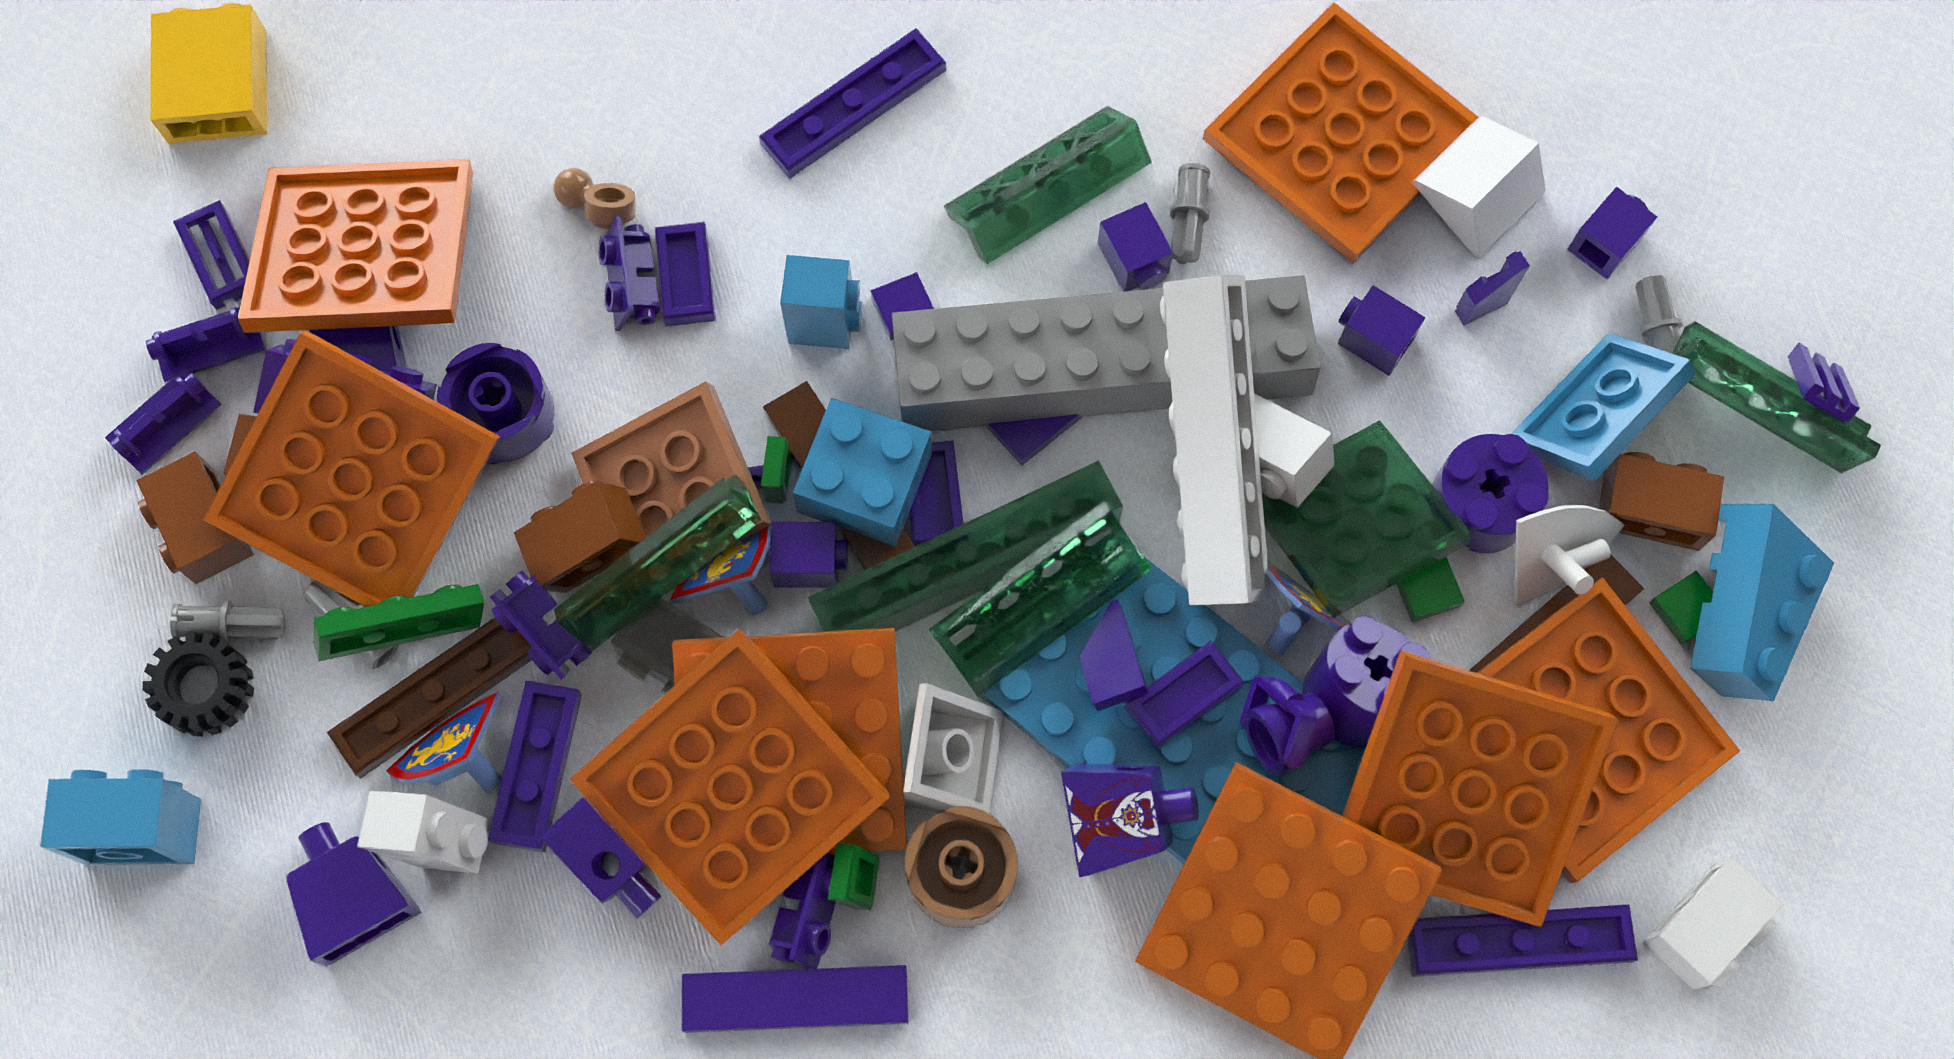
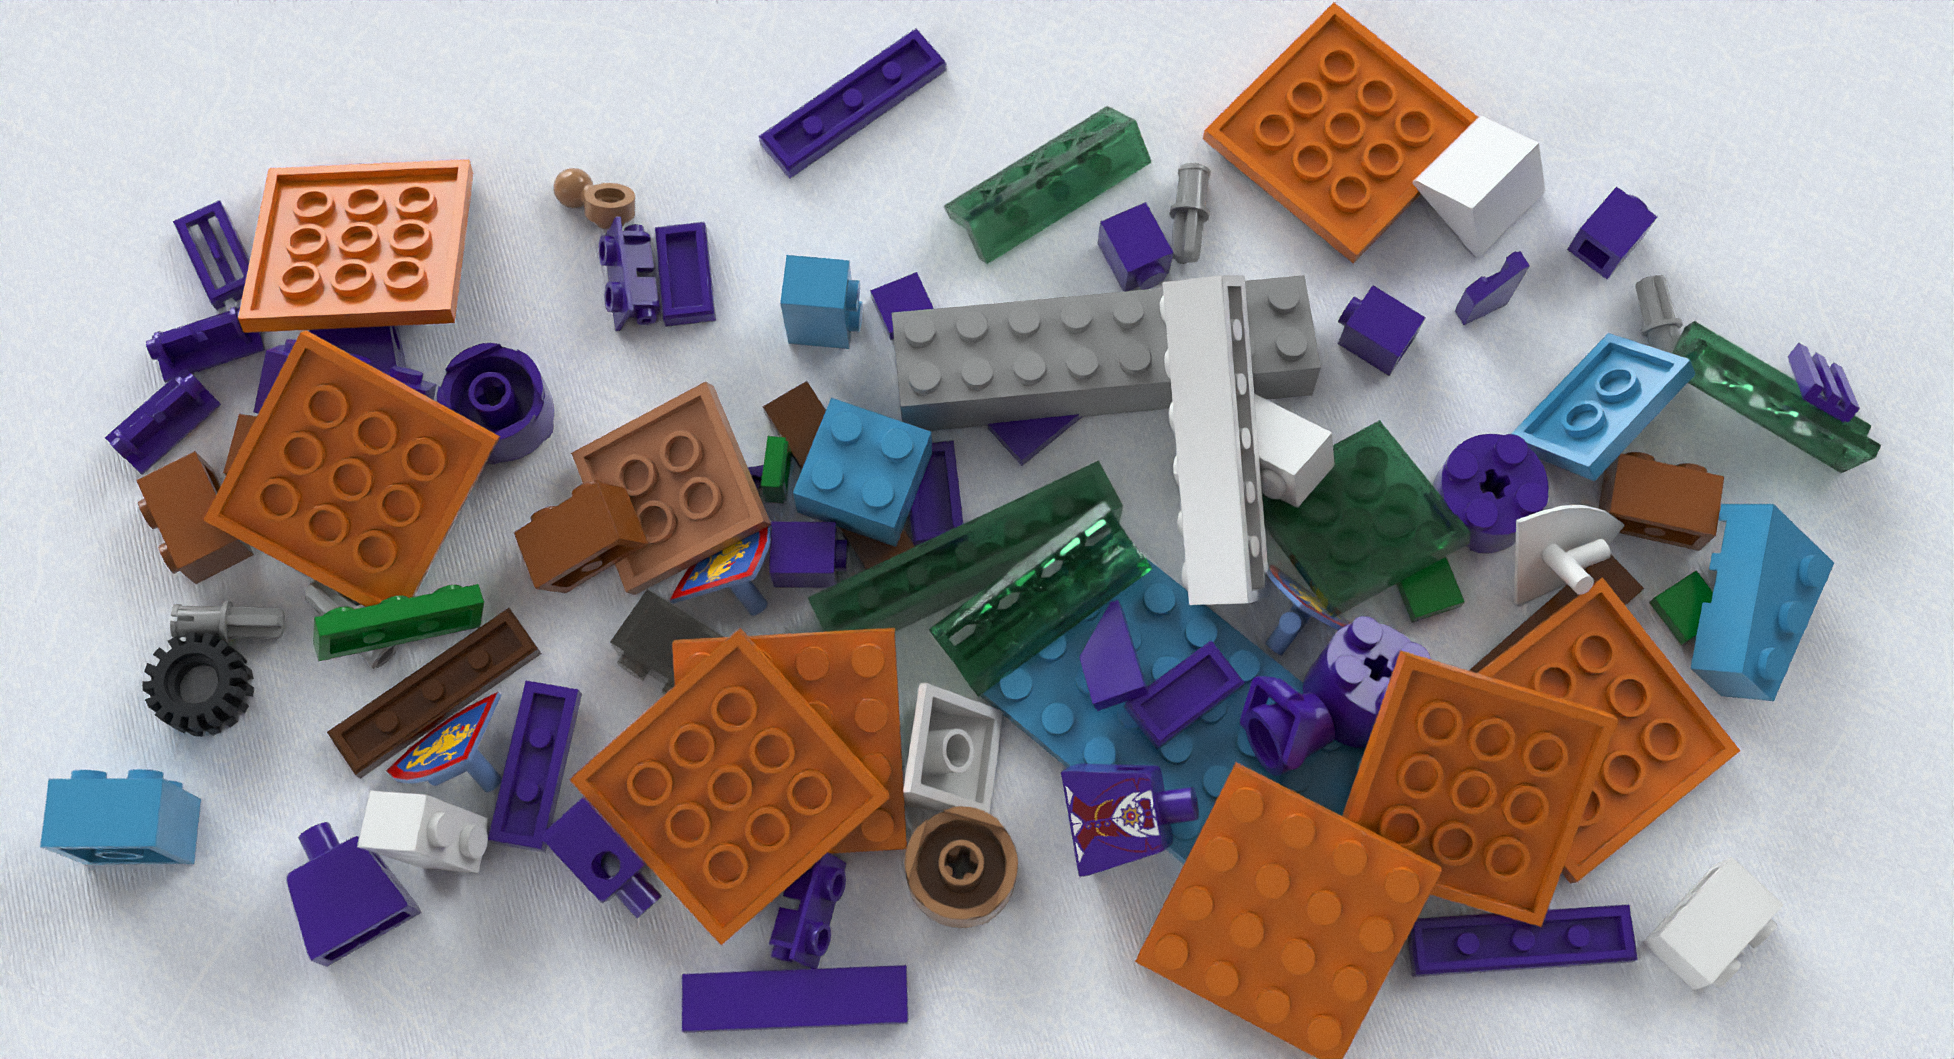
yellow brick [151,3,267,144] -> none
dark purple hinge [490,570,593,680] -> none
clear green fence [554,474,762,651] -> none
green tile [828,844,880,910] -> none

